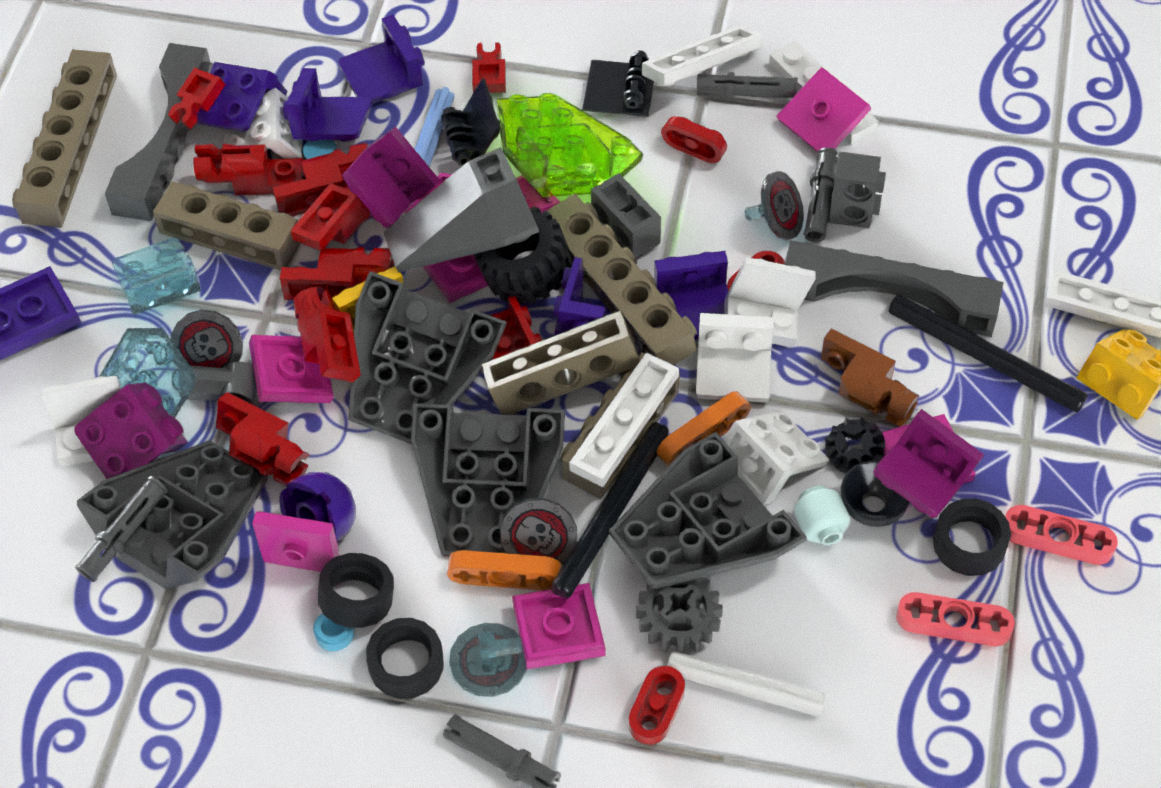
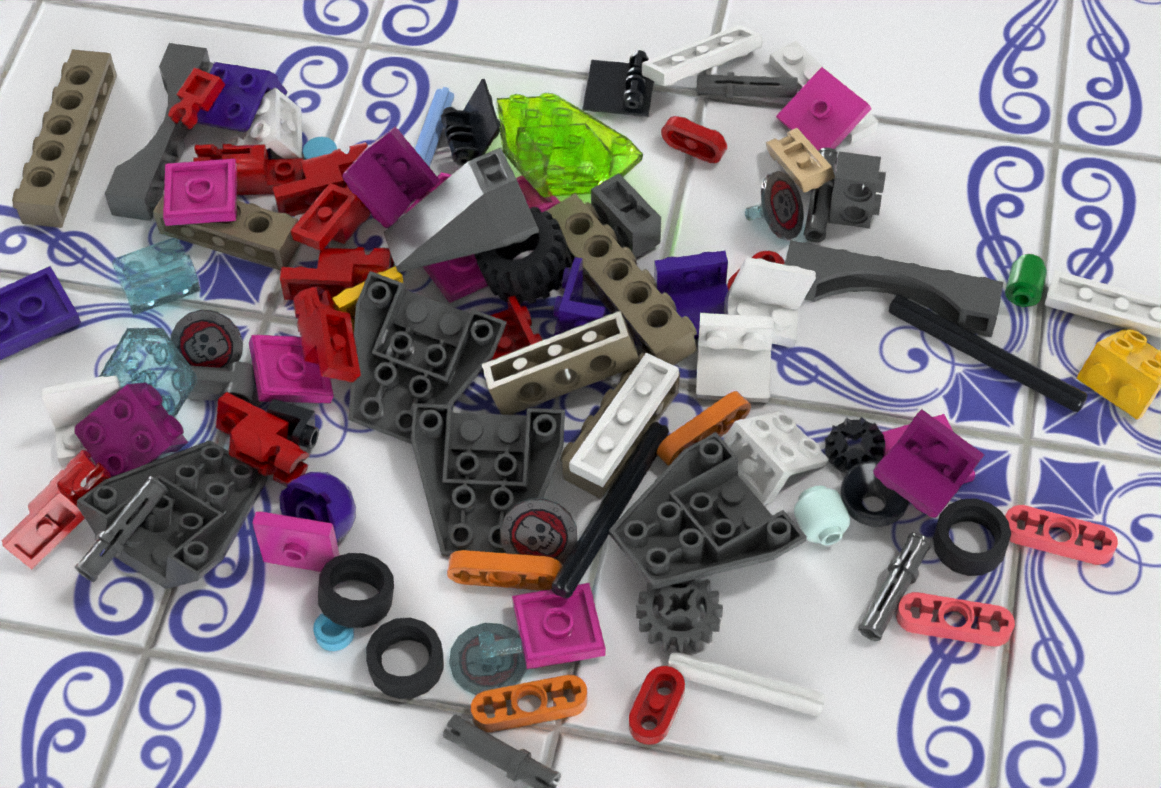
dark purple bracket [283,68,373,142] -> none
dark purple bracket [338,14,425,104] -> none
red plate [472,42,506,93] -> none
dark orange plate [821,328,920,428] -> none
none -> plate [1,450,111,570]
none -> dark pink plate [163,159,237,226]
none -> black bracket [267,399,319,452]
none -> orange beam [471,675,588,732]
none -> tan plate [766,128,835,193]
none -> dark grey pin [858,533,931,641]
none -> green brick [1005,254,1047,307]

